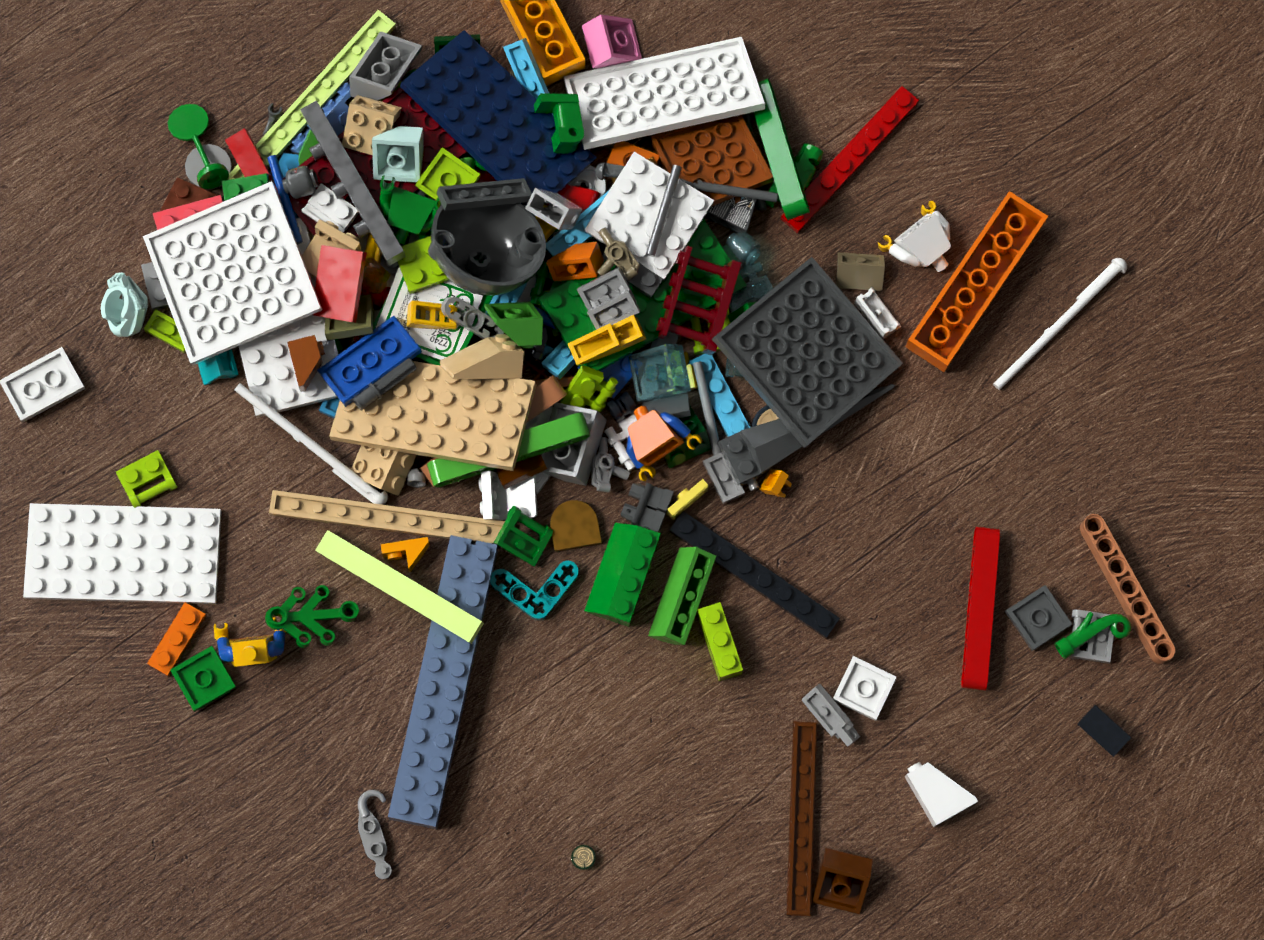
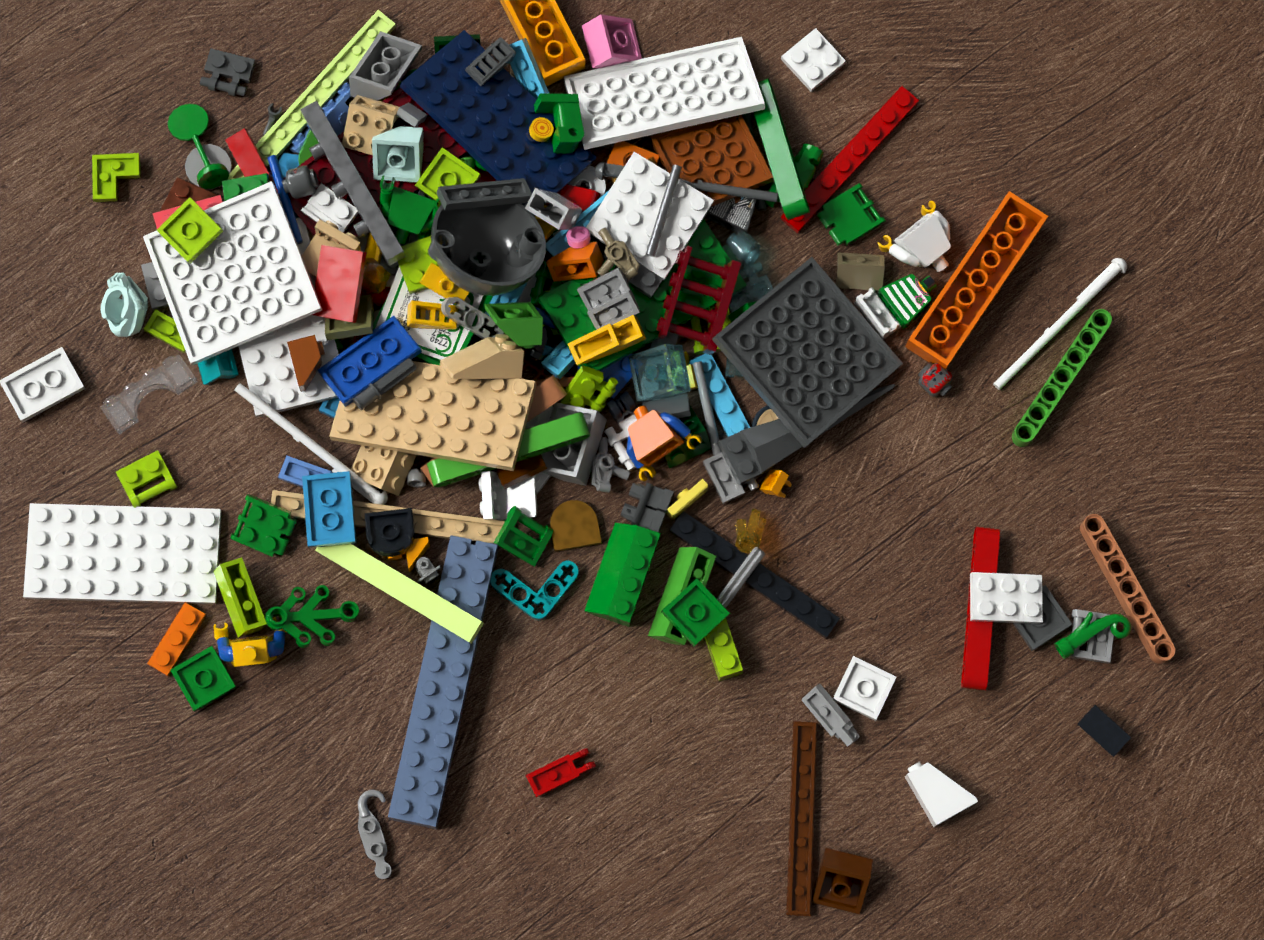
tile [571,845,596,870] -> none
none -> lime plate [92,153,140,202]
none -> clear arch [100,354,197,435]
none -> lime plate [157,197,223,264]
none -> dark grey plate [200,48,256,96]
none -> lime brick [213,557,267,638]
none -> green plate [230,494,297,557]
none -> medium blue plate [278,455,331,488]
none -> dark azure plate [302,471,356,548]
none -> black tile [365,508,415,557]
none -> light grey tile [397,102,428,127]
none -> light grey hinge [415,557,440,583]
none -> yellow plate [419,262,469,304]
none -> dark grey slope [465,37,516,86]
none -> red hinge [526,748,596,798]
none -> yellow tile [529,117,554,142]
none -> bright pink tile [566,226,591,248]
none -> green plate [661,578,730,647]
none -> light grey axle [717,547,765,608]
none -> clear yellow rock [735,509,766,554]
none -> white plate [781,28,846,92]
none -> green plate [818,183,886,246]
none -> green torso [877,274,937,330]
none -> dark grey head [918,362,953,397]
none -> white plate [970,572,1043,624]
none -> bright green beam [1012,309,1112,447]

